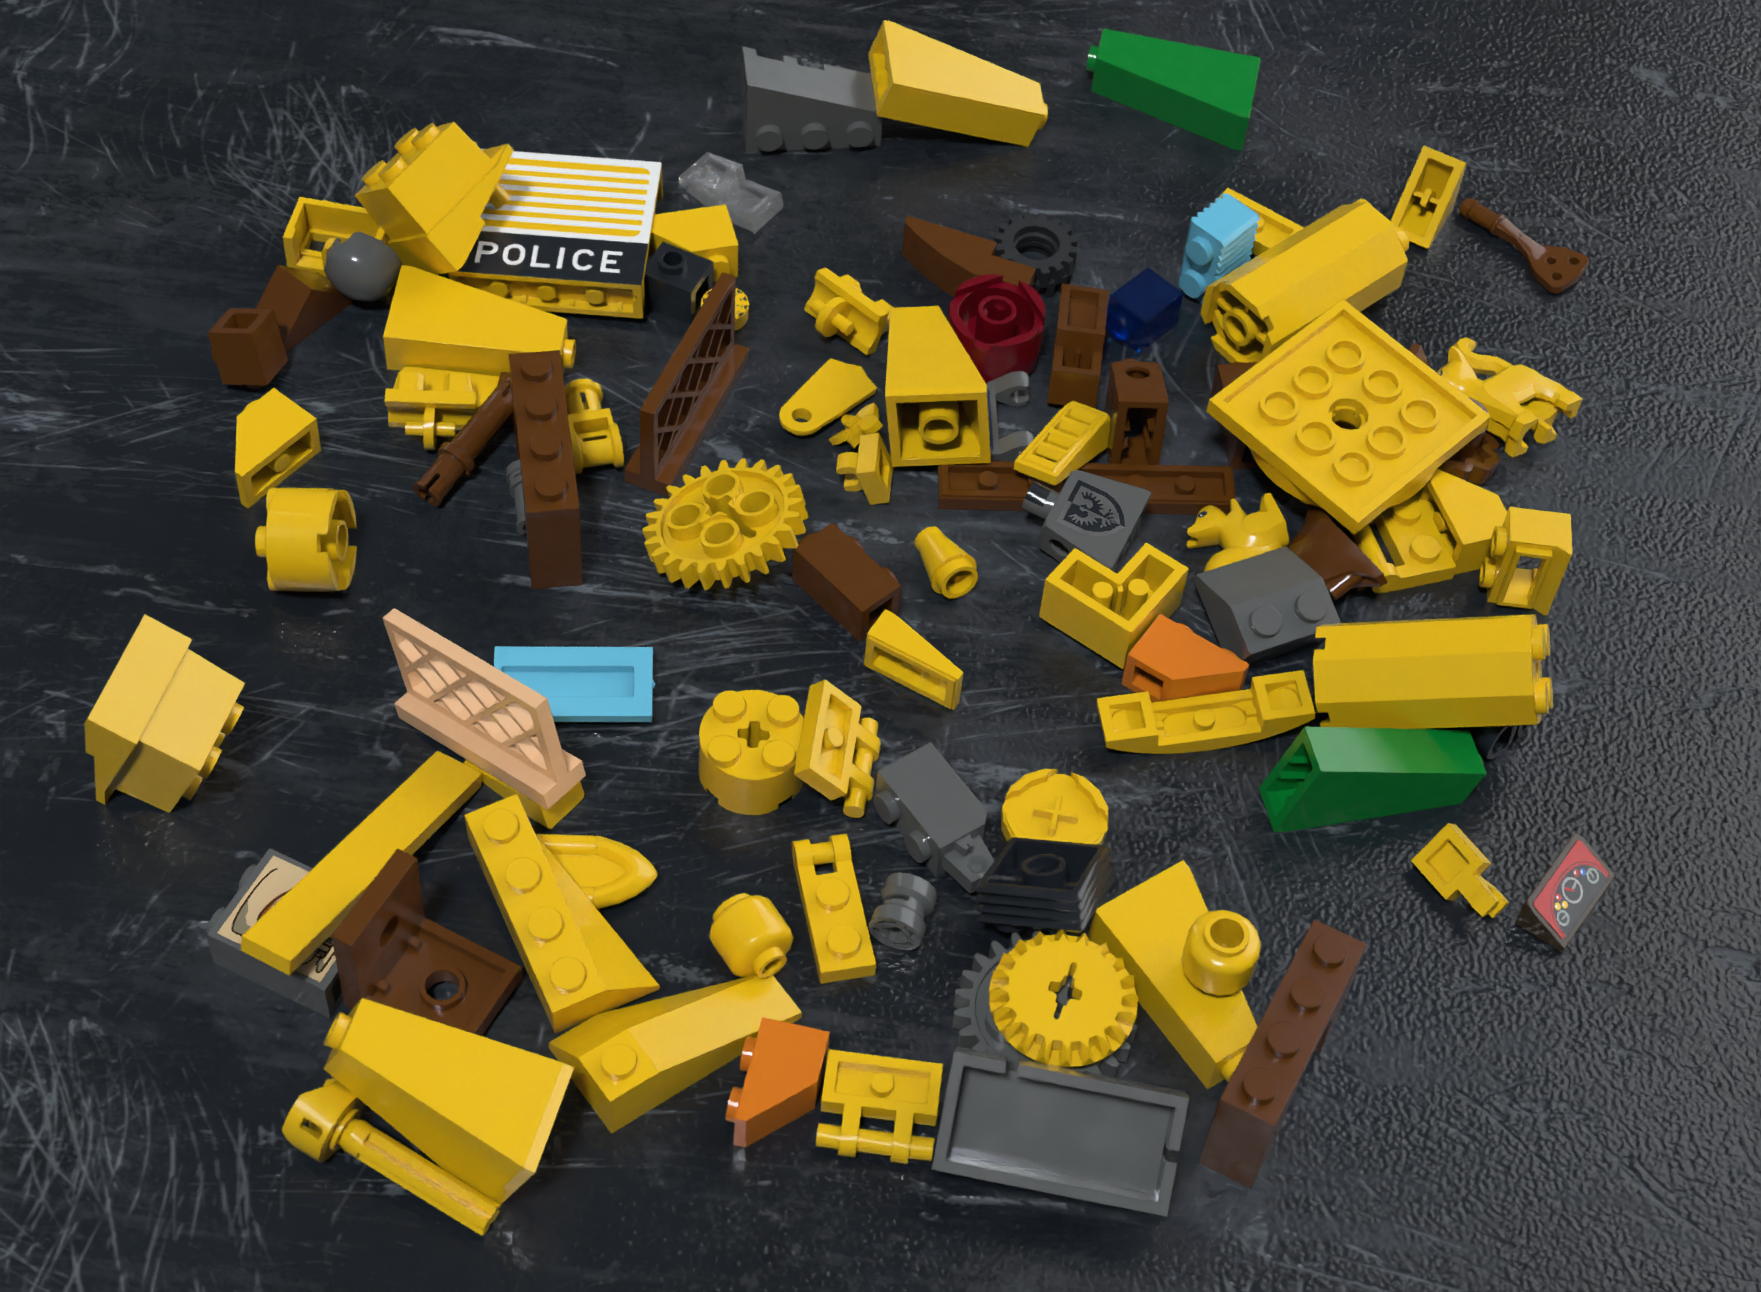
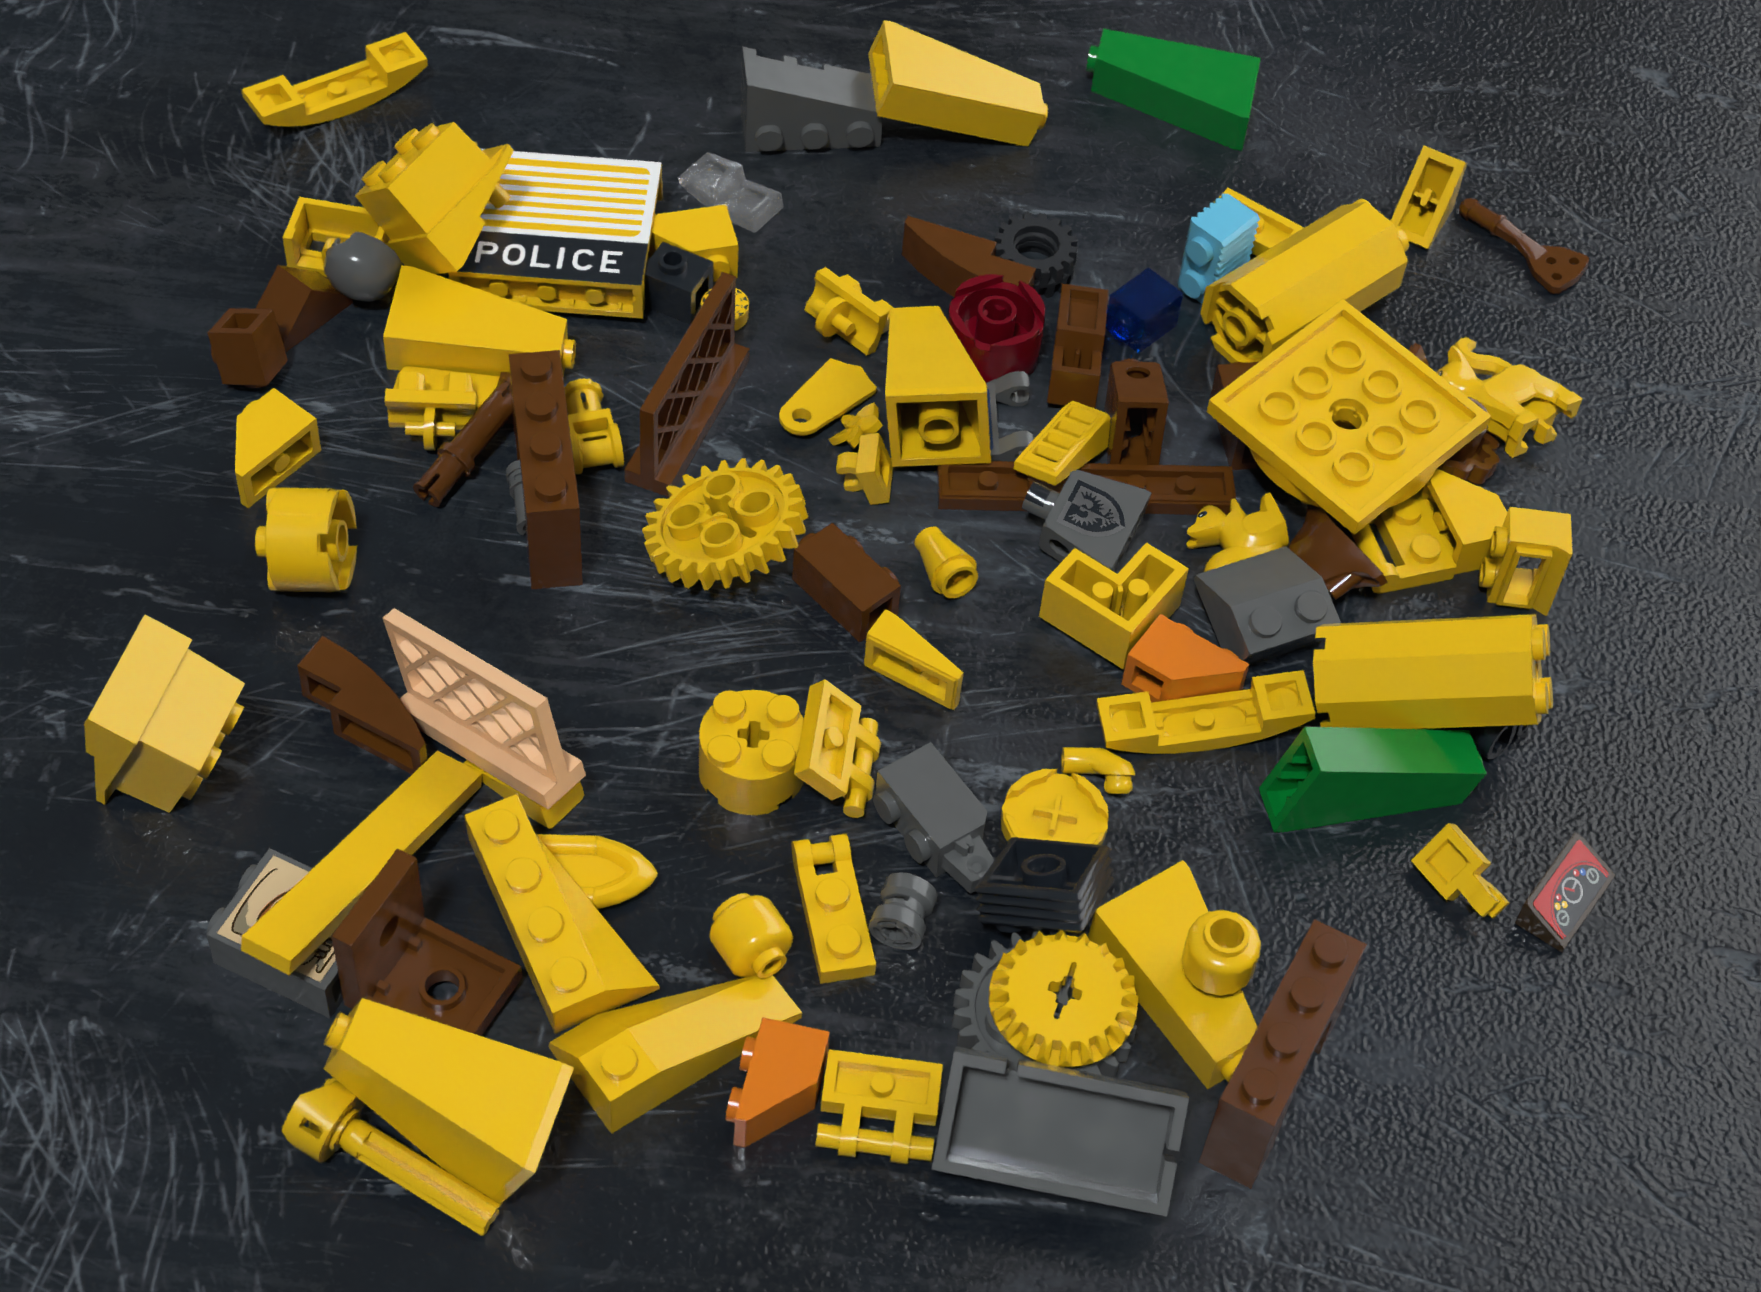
medium azure piece [494,646,655,722] -> none
none -> yellow slope [241,32,428,127]
none -> reddish brown slope [297,636,427,774]
none -> yellow arm [1061,747,1135,794]

